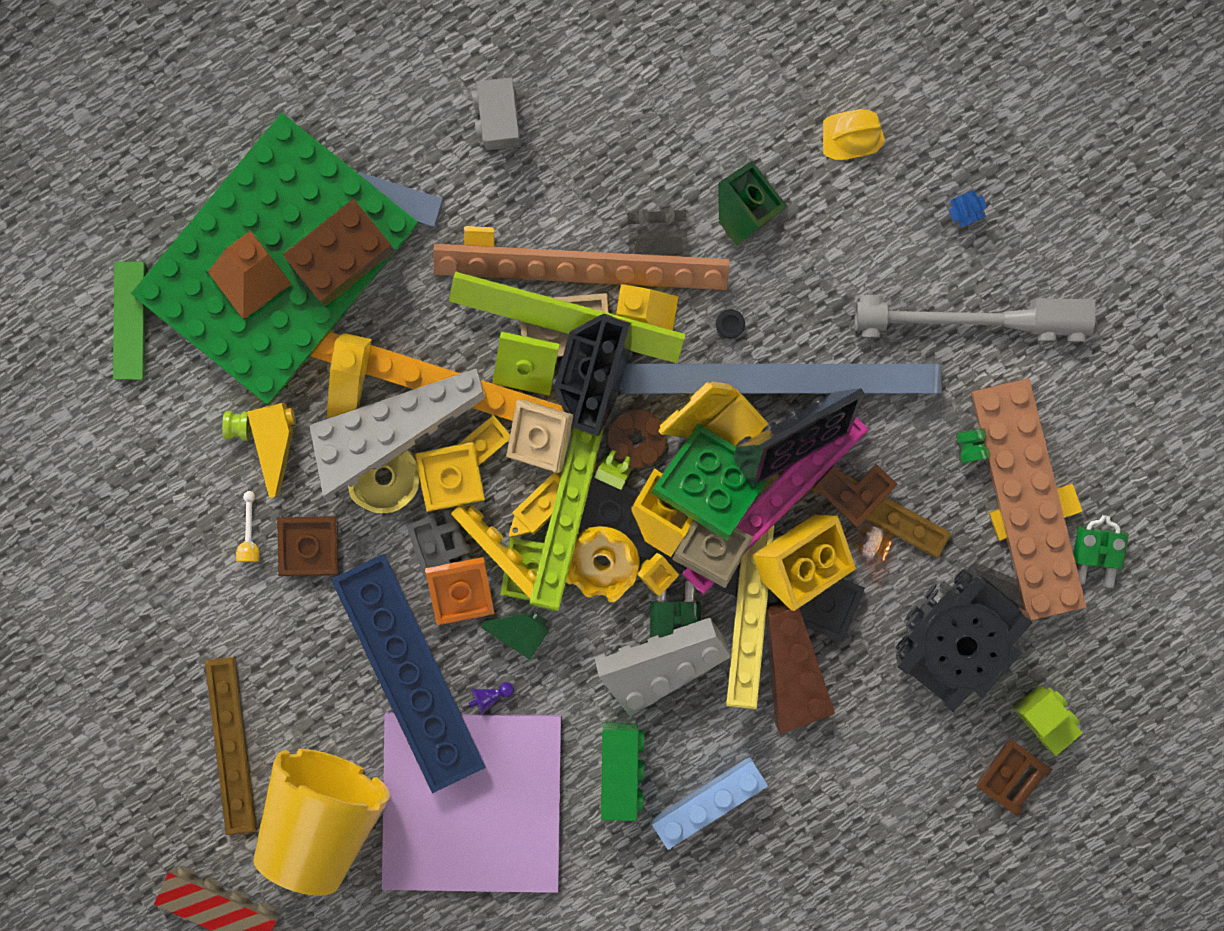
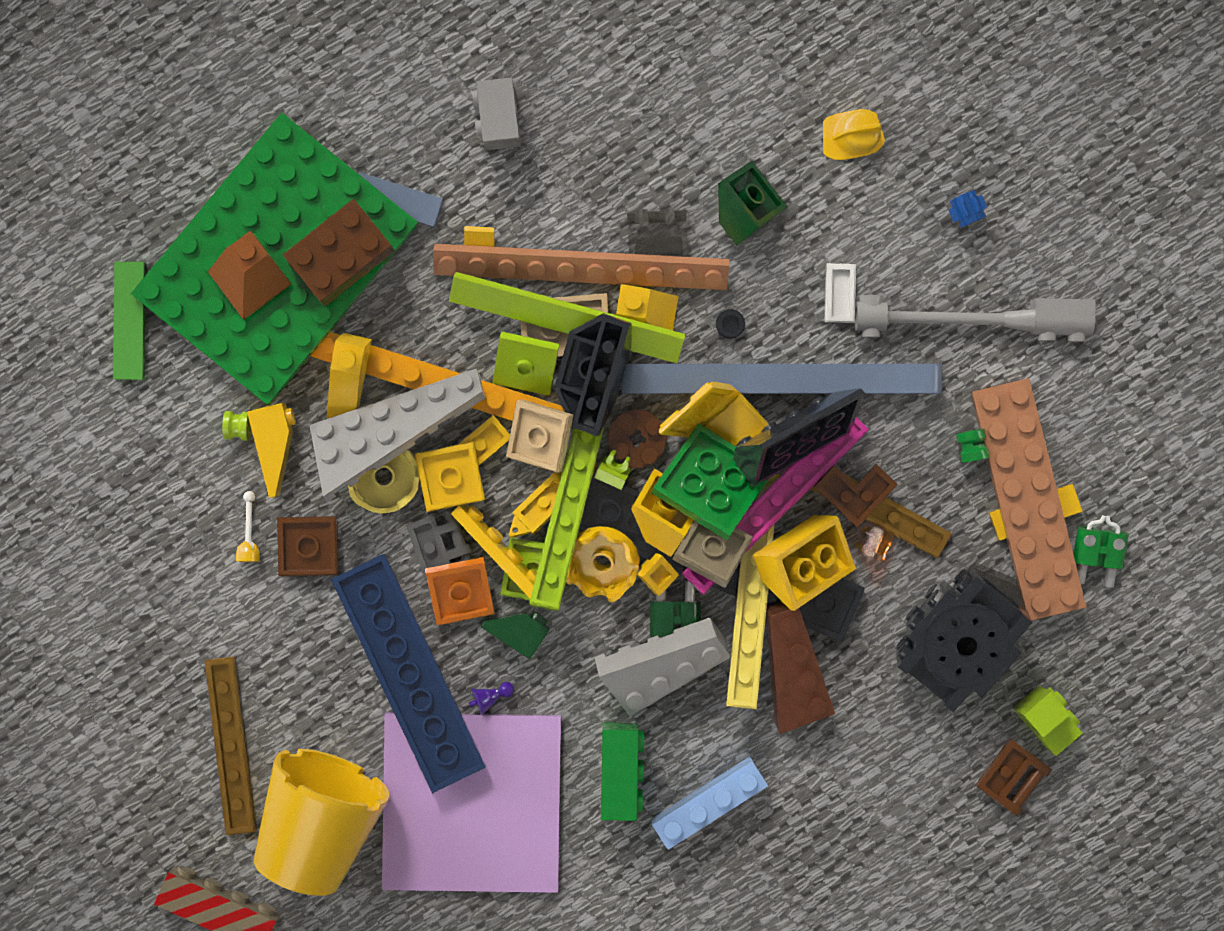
none -> white tile [825,263,856,323]

